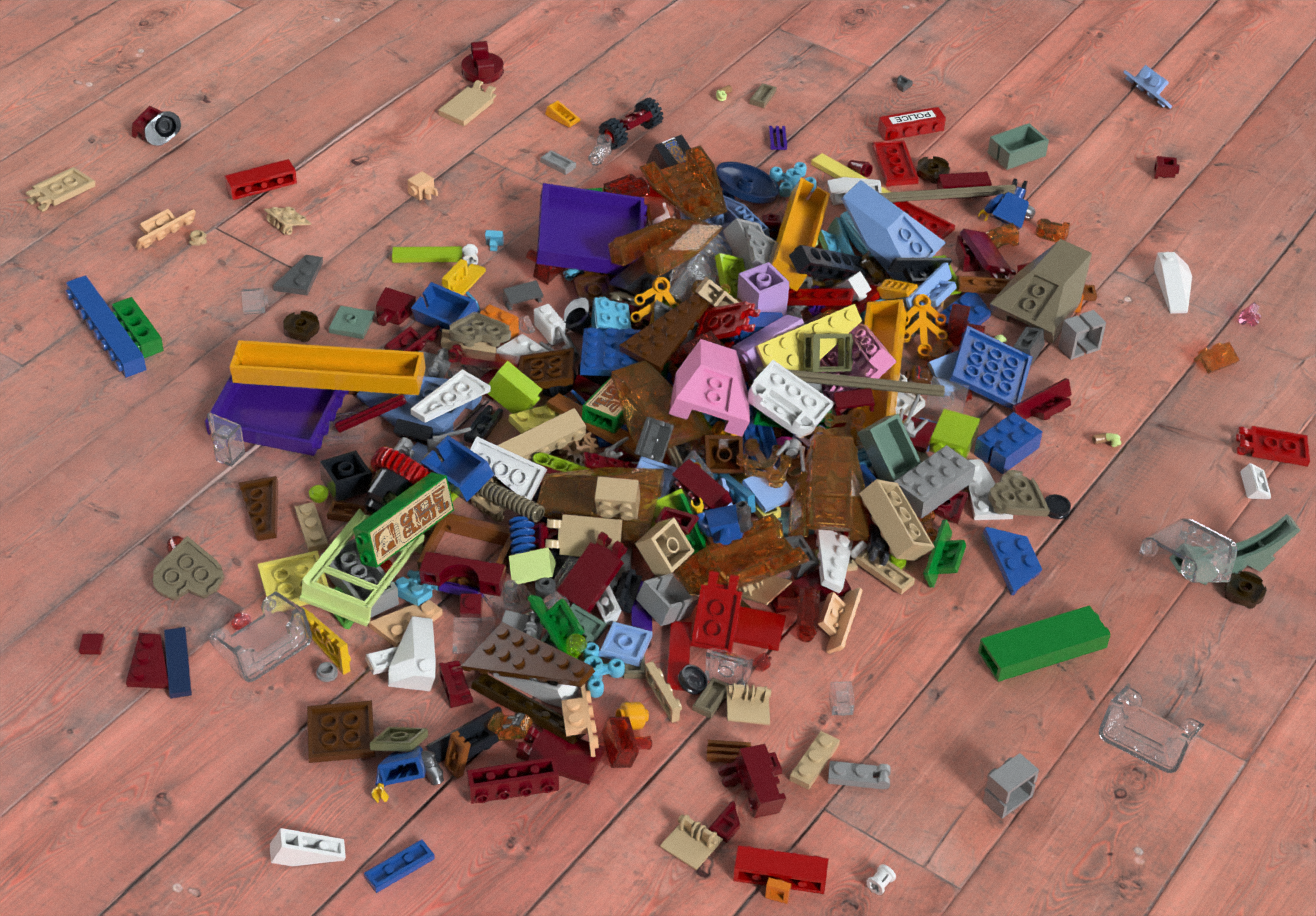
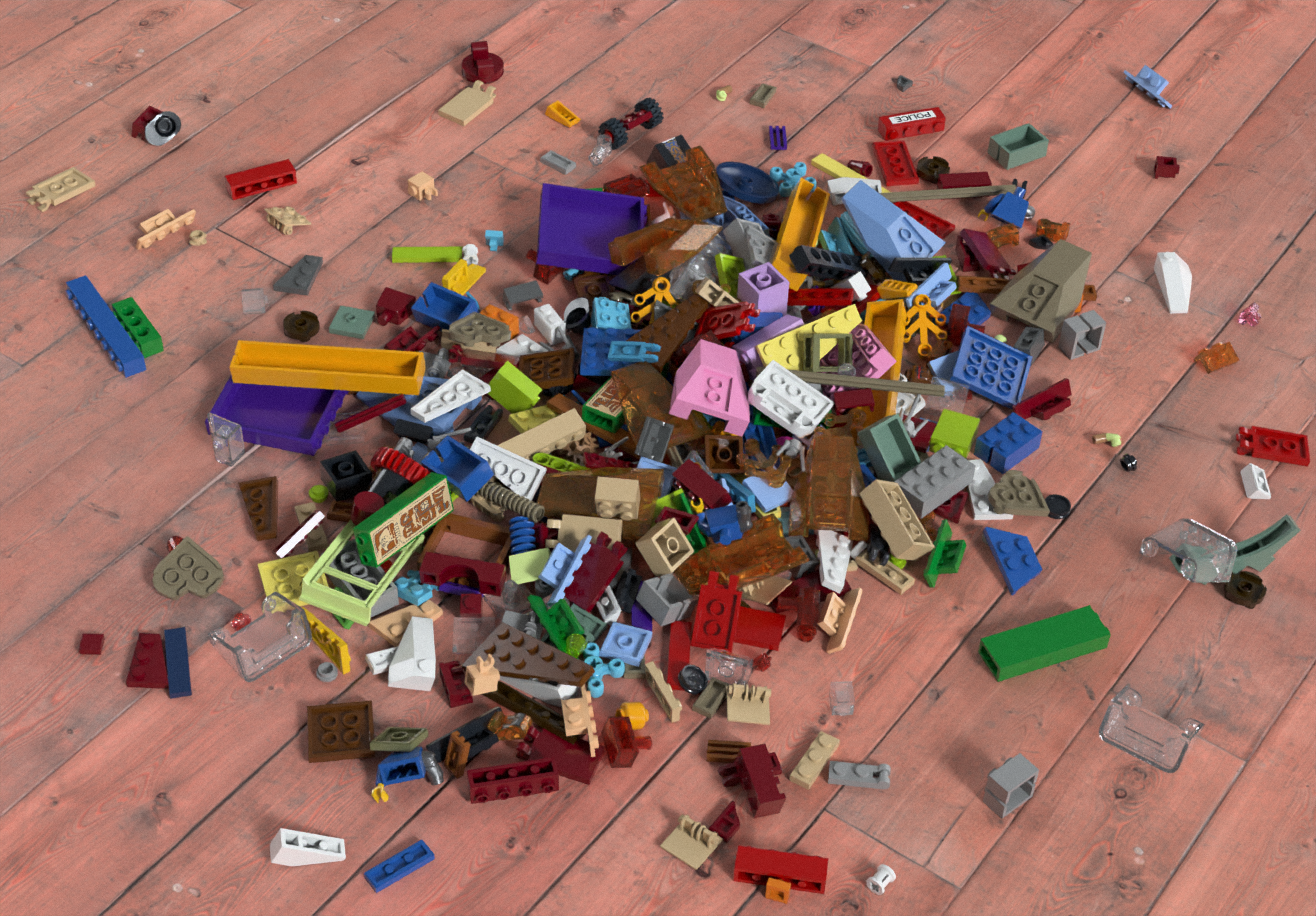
none -> plate [272,510,325,559]
none -> dark red piece [351,491,384,526]
none -> light nougat brick [465,654,500,696]
none -> light blue bracket [538,535,592,607]
none -> dark azure hinge [607,341,661,363]
none -> clear plate [837,363,856,376]
none -> black tile [1029,234,1054,250]
none -> black plate [1120,453,1137,472]

